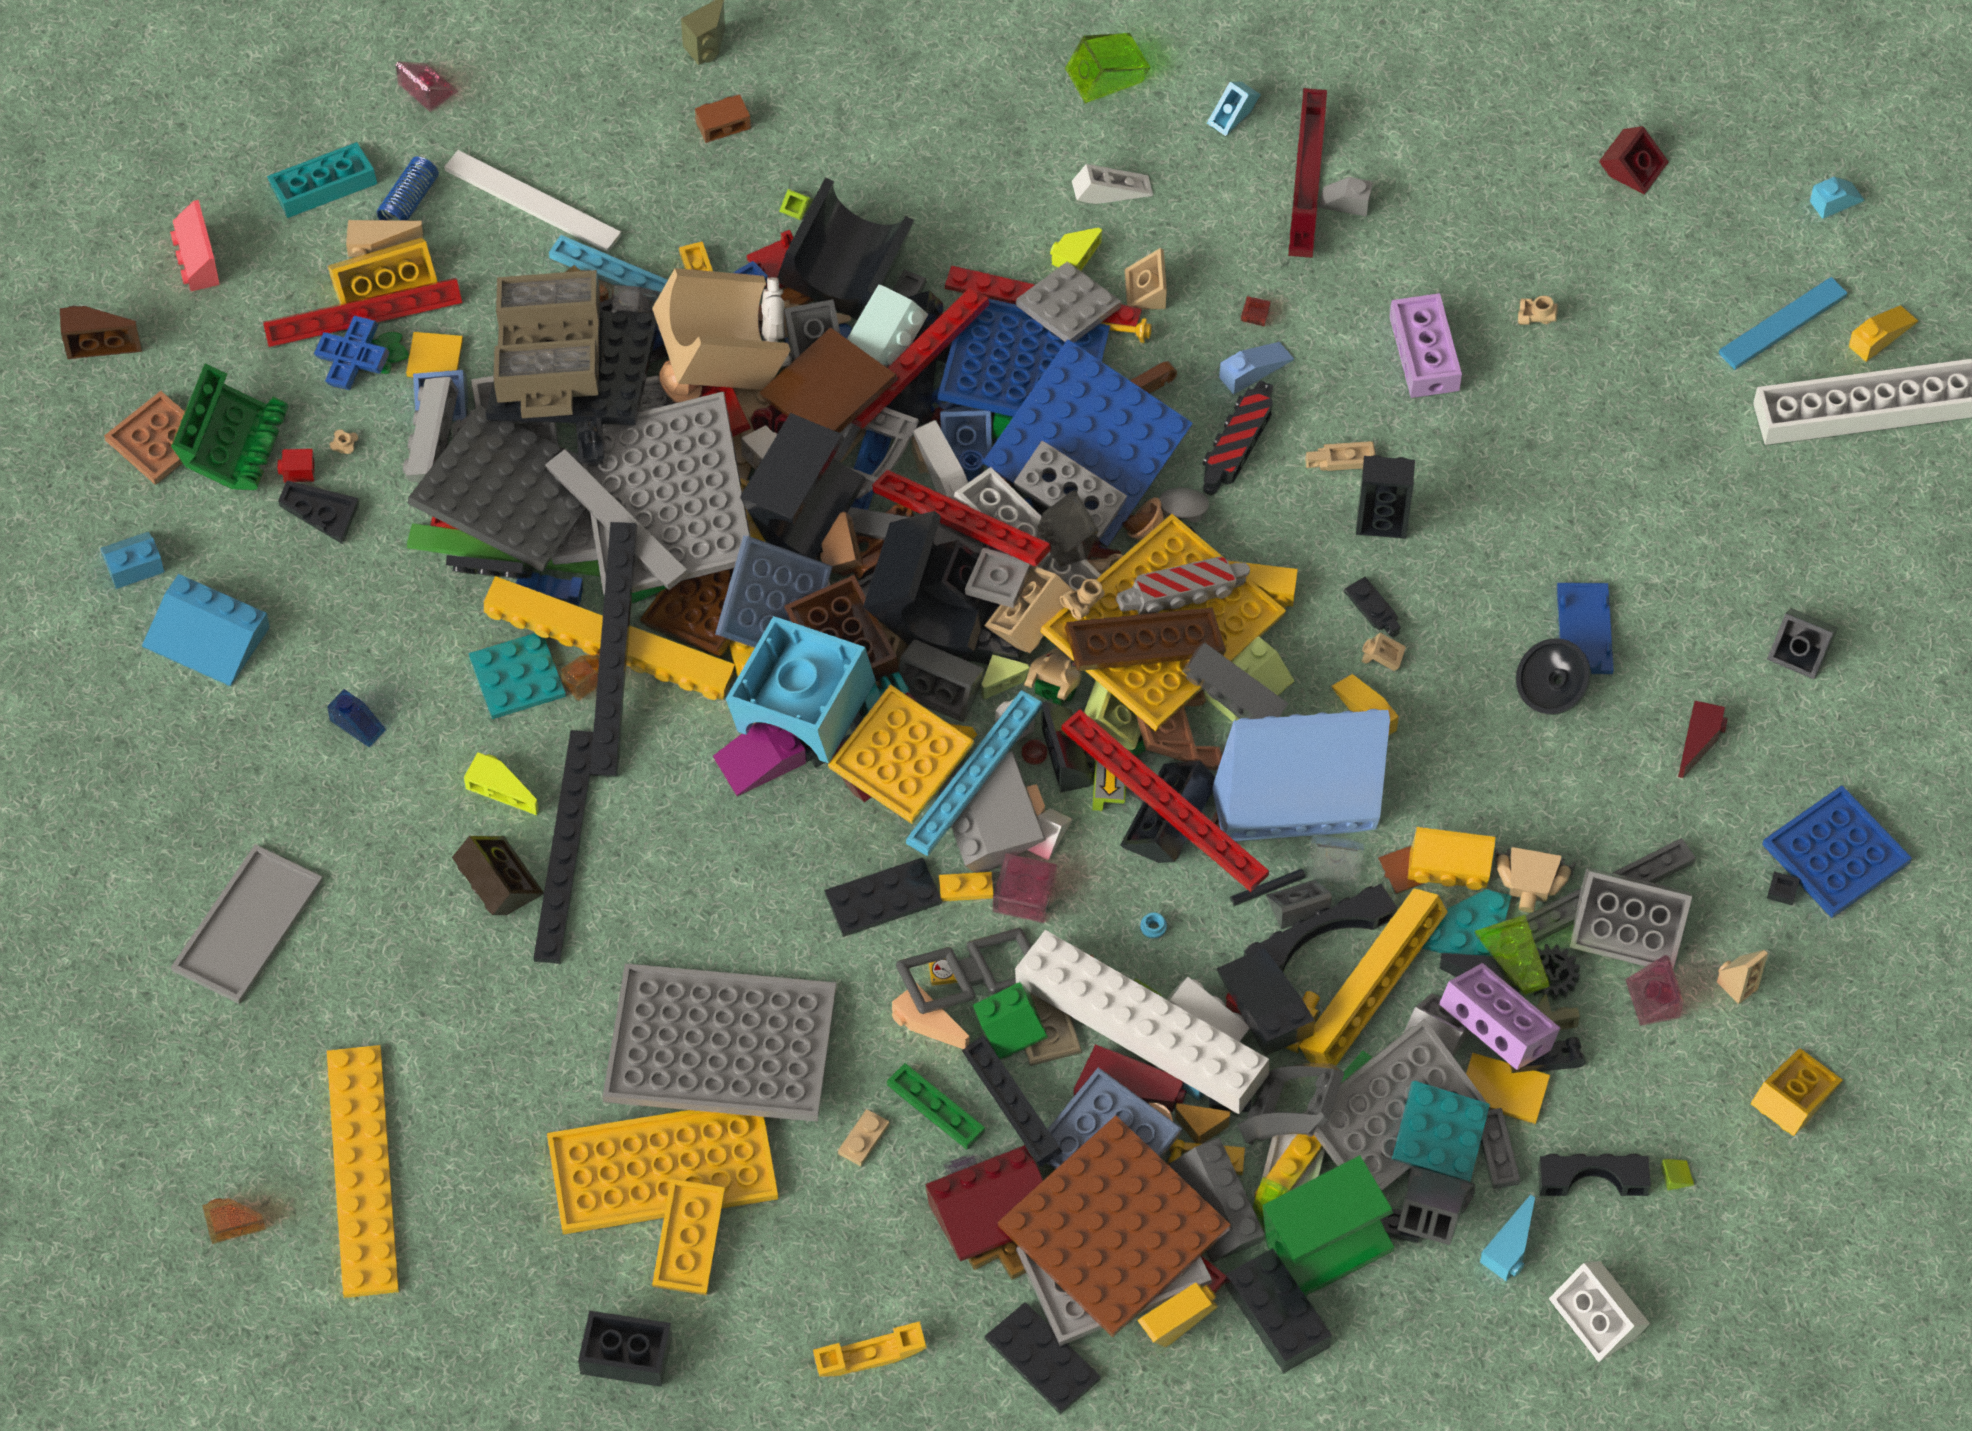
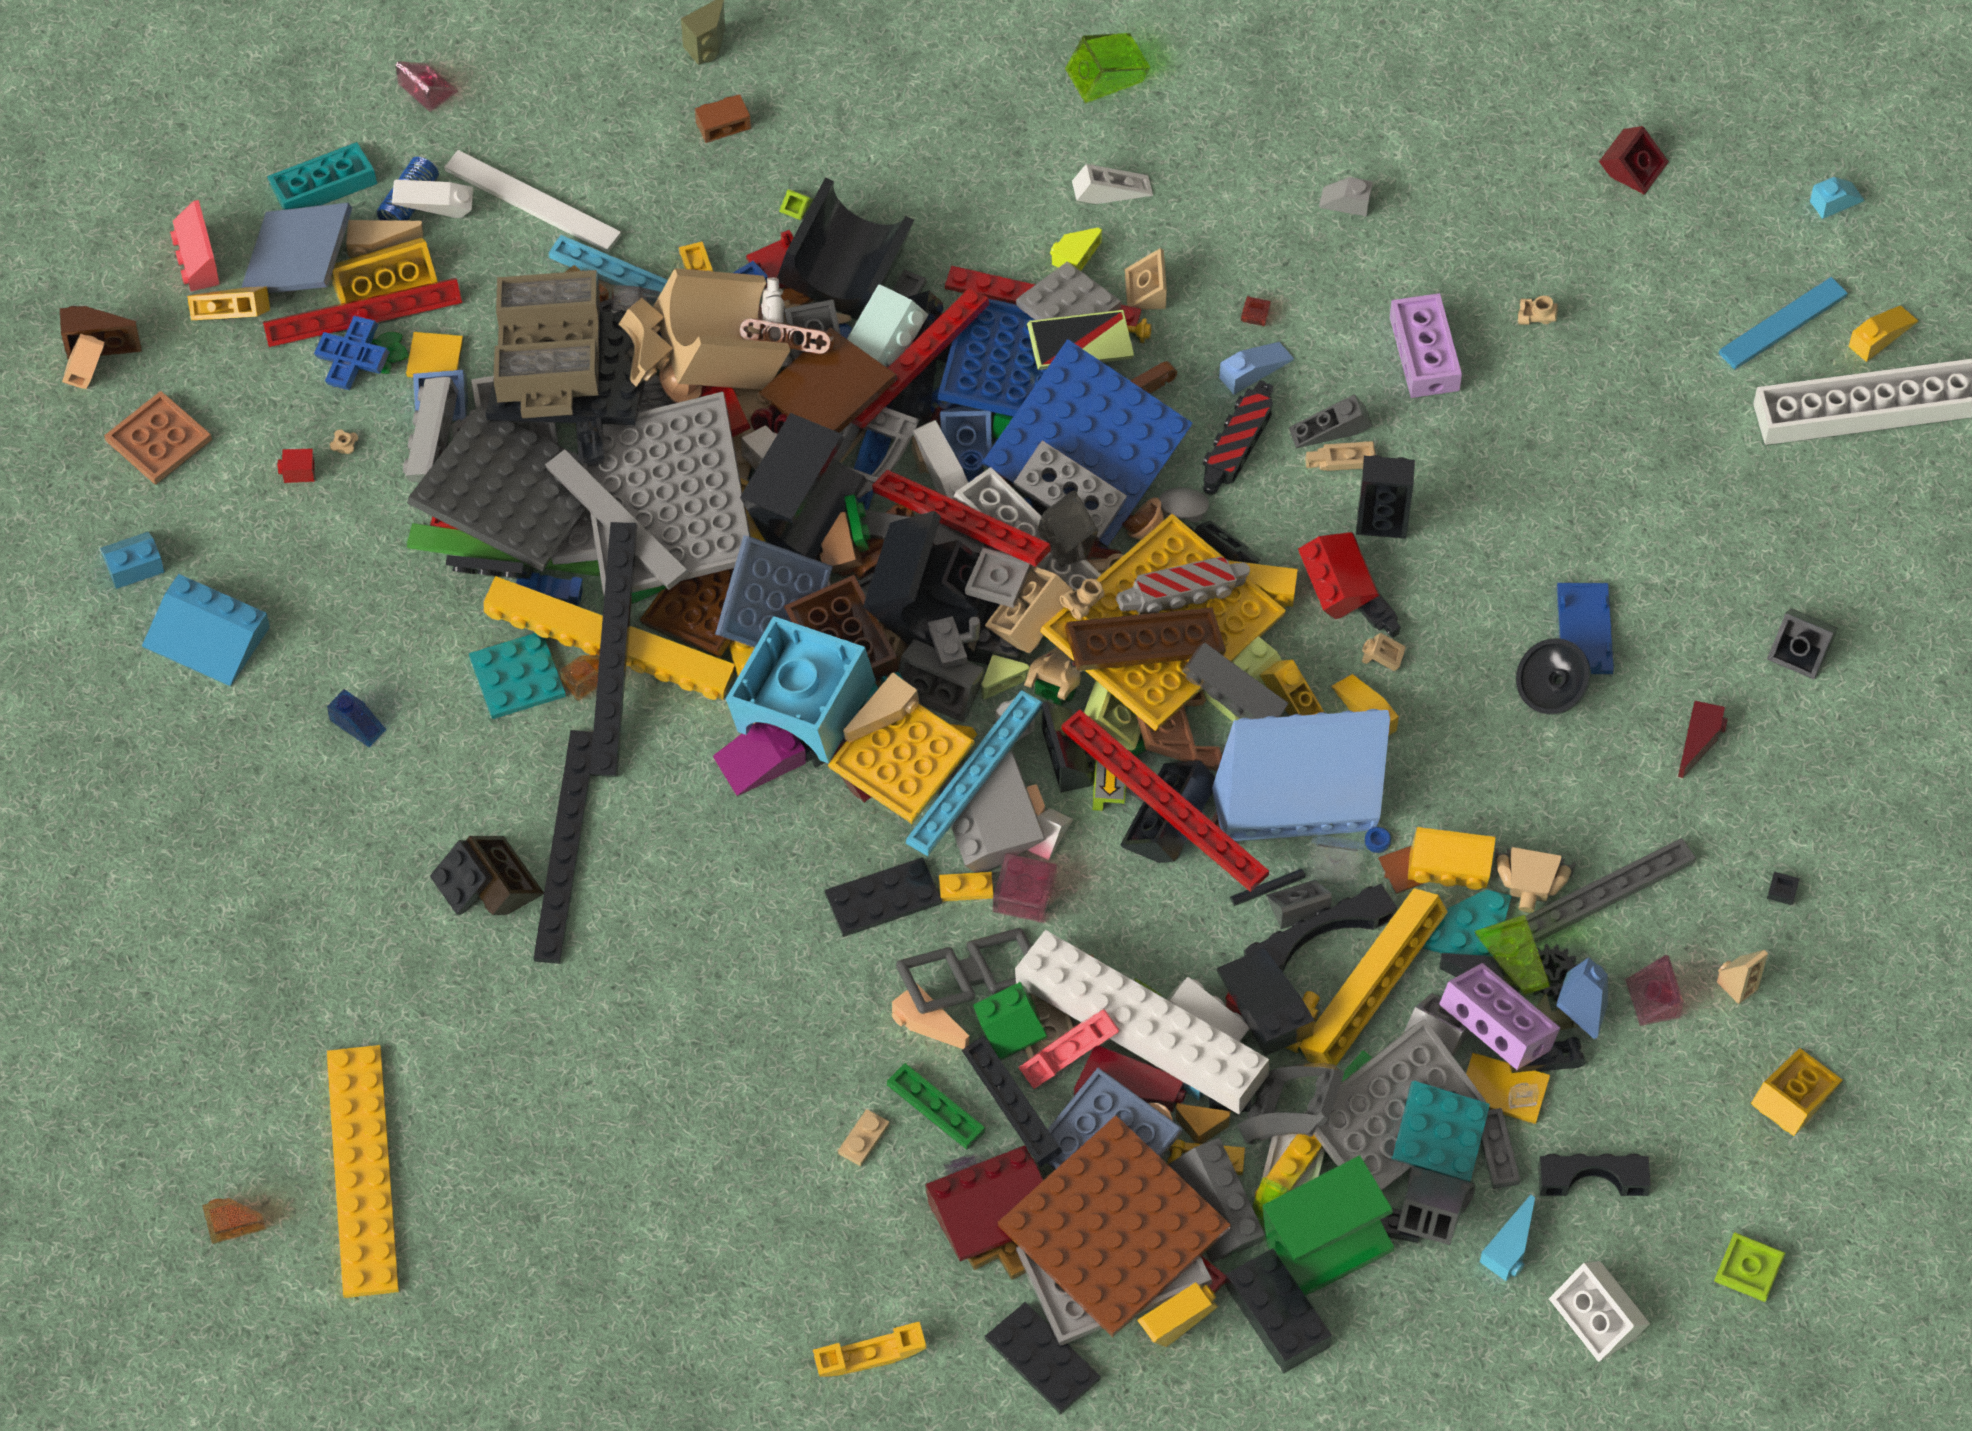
green slope [171,363,289,490] -> none
light grey tile [171,844,323,1004] -> none
black wing [278,481,359,545] -> none
neon yellow slope [464,752,539,815] -> none
yellow plate [547,1110,778,1235] -> none
black brick [578,1310,672,1387] -> none
light grey plate [603,963,836,1122] -> none
yellow plate [652,1179,725,1296] -> none
tile [929,959,958,986] -> none
clear red plate [1022,739,1047,765] -> none
medium azure plate [1140,913,1167,938] -> none
medium azure slope [1207,82,1261,136] -> none
dark red slope [1288,88,1327,258] -> none
light grey slope [1569,867,1692,973] -> none
lime slope [1660,1159,1694,1190] -> none
blue plate [1762,785,1912,918] -> none
none -> light nougat slope [62,334,104,389]
none -> yellow slope [187,286,270,320]
none -> sand blue tile [241,203,352,293]
none -> white slope [392,180,473,218]
none -> black plate [430,840,493,915]
none -> tan arch [619,298,673,387]
none -> beam [740,318,835,354]
none -> tan slope [843,673,919,743]
none -> green plate [845,494,871,552]
none -> flat silver plate [928,616,980,669]
none -> coral slope [1018,1009,1120,1089]
none -> tile [1027,310,1134,370]
none -> black hinge [1194,520,1260,564]
none -> yellow slope [1260,660,1324,716]
none -> dark grey slope [1288,394,1373,448]
none -> red slope [1298,532,1379,619]
none -> blue tile [1365,827,1391,853]
none -> clear plate [1508,1083,1539,1109]
none -> medium blue slope [1556,958,1608,1039]
none -> lime plate [1714,1232,1785,1302]

